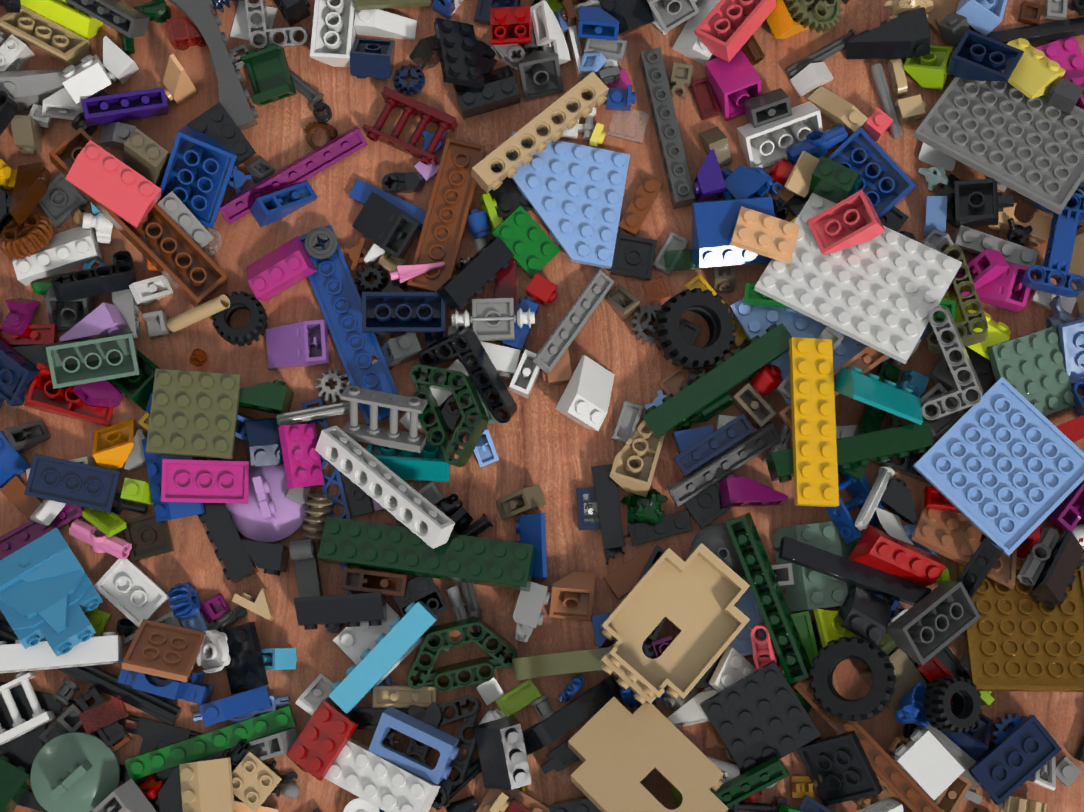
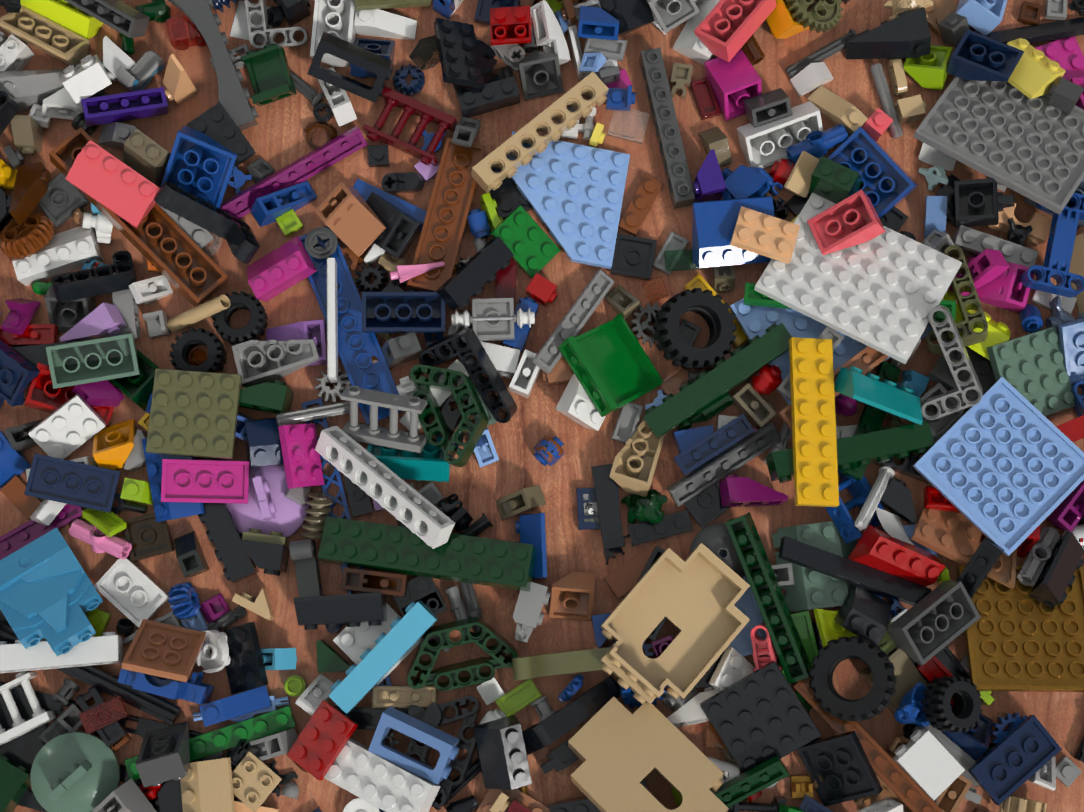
none -> dark grey plate [3,145,25,169]
none -> white plate [28,393,106,459]
none -> light grey animal [117,50,165,92]
none -> dark grey slope [135,721,190,787]
none -> black beam [154,181,260,264]
none -> black tyre [170,328,226,373]
none -> pearl dark grey slope [174,531,210,578]
none -> light grey wedge [232,339,320,388]
none -> olive plate [242,528,287,546]
none -> black plate [267,7,283,27]
none -> lime plate [275,209,304,238]
none -> lime plate [284,675,306,697]
none -> black piece [307,31,393,103]
none -> nougat slope [315,181,386,257]
none -> dark green slope [316,639,352,673]
none -> white slope [317,67,357,127]
none -> white tile [327,258,338,383]
none -> black plate [368,145,389,167]
none -> white gear [396,376,417,397]
none -> dark grey slope [452,116,481,148]
none -> blue head [534,436,564,466]
none -> green panel [558,314,664,417]
none -> magenta animal [835,394,858,417]
none -> blue brick [1019,304,1043,333]

